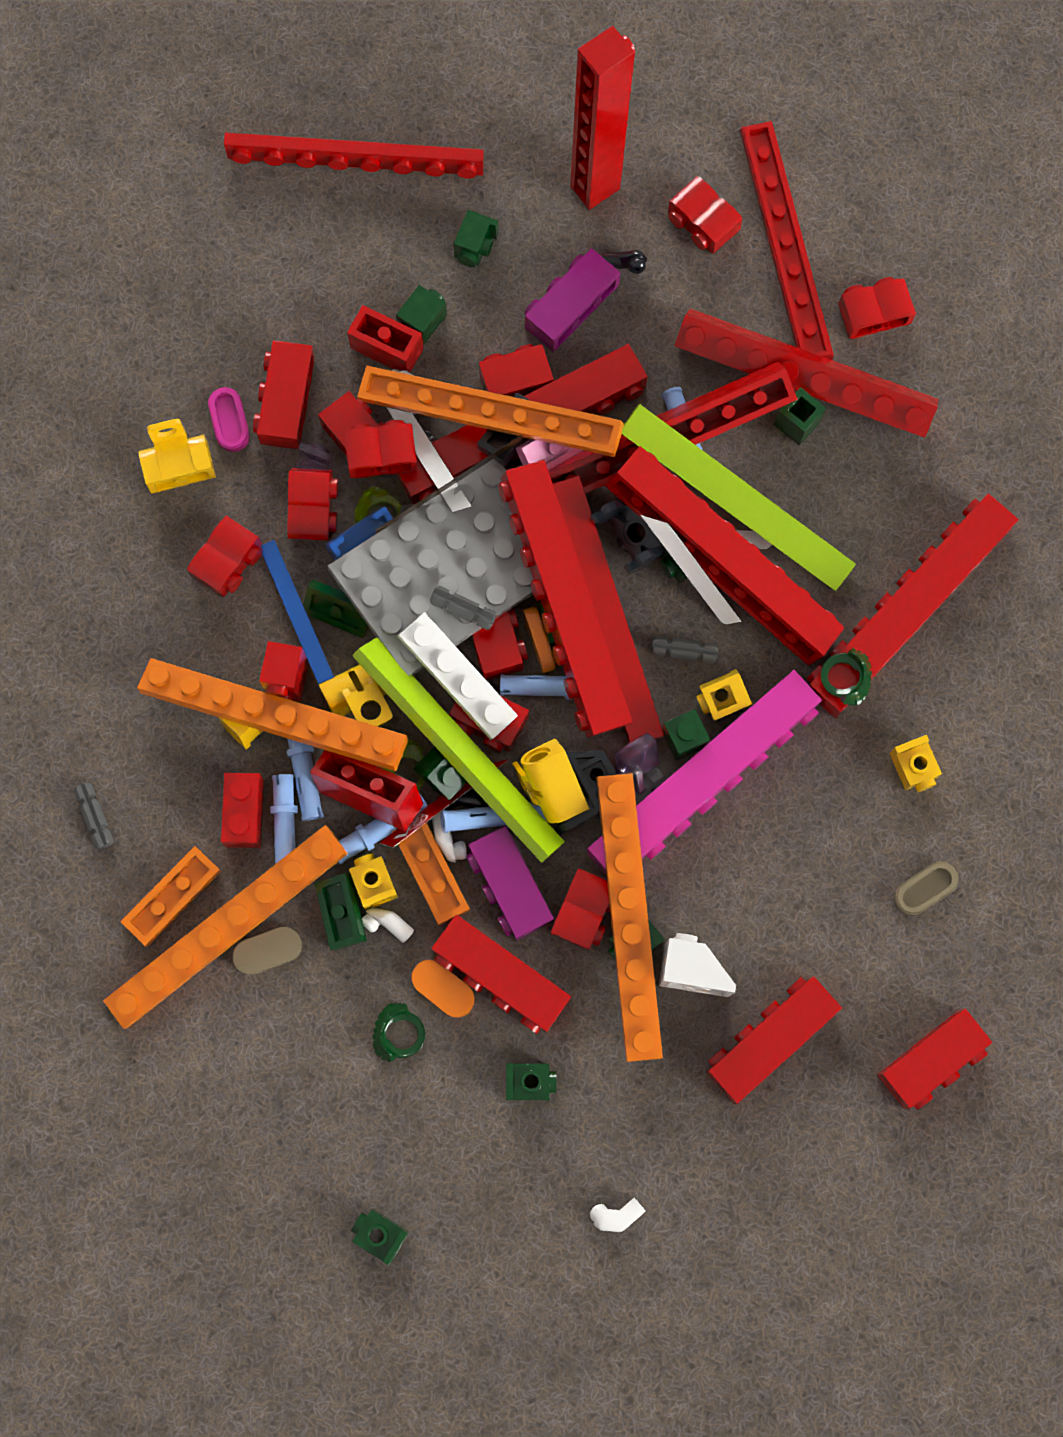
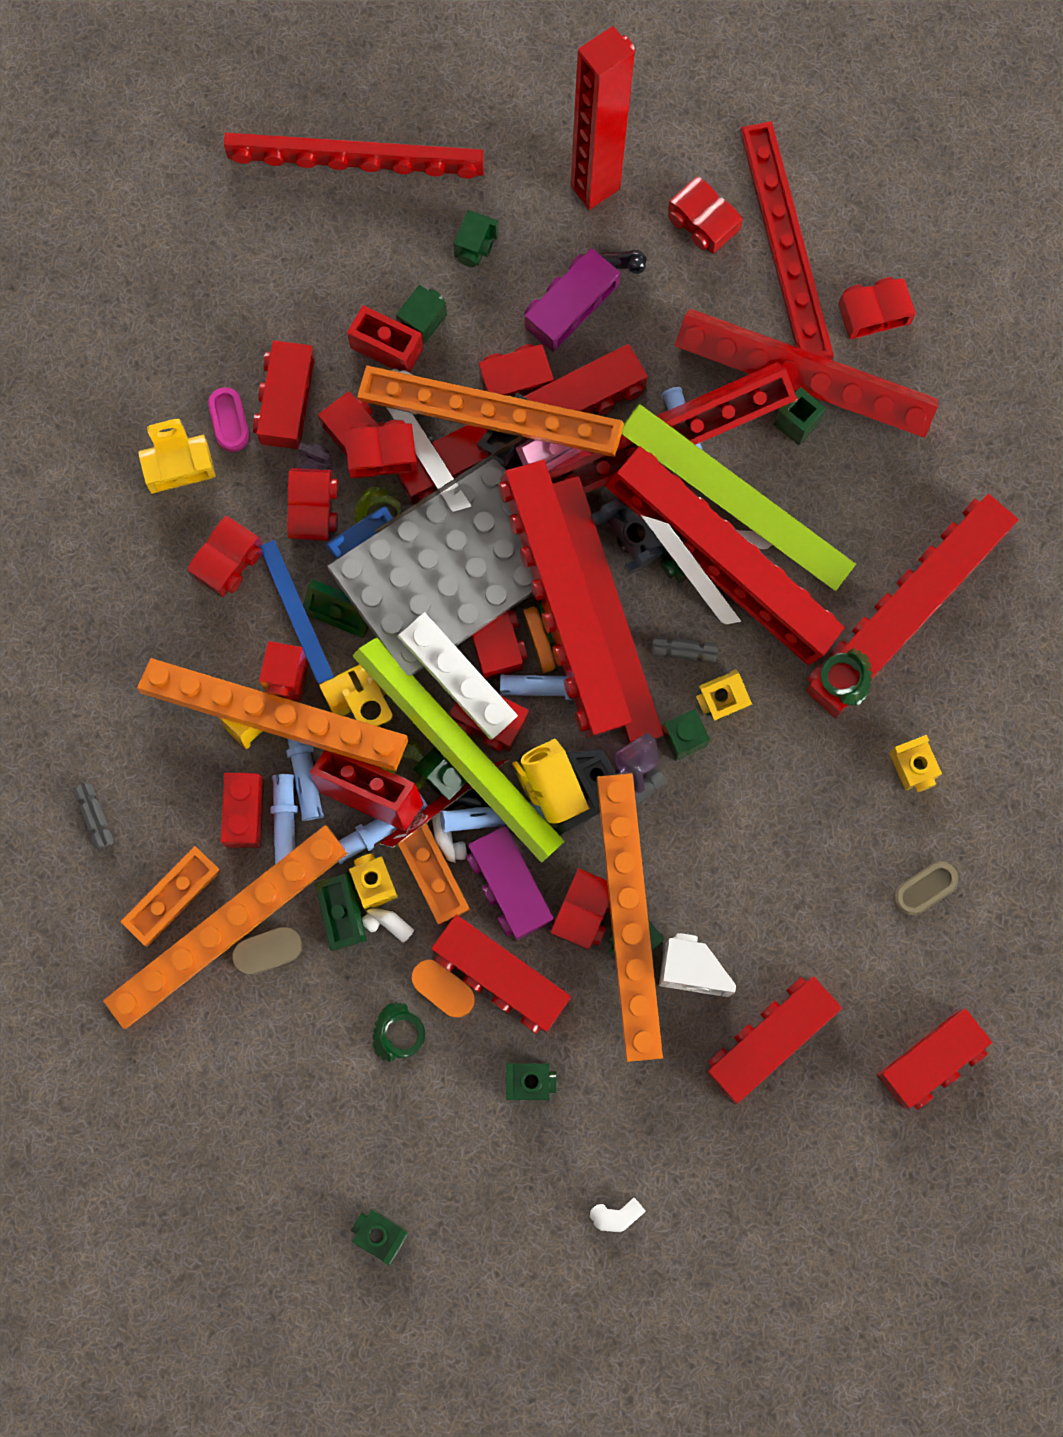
dark grey axle [430,586,497,630] -> none
dark pink brick [587,670,822,876] -> none

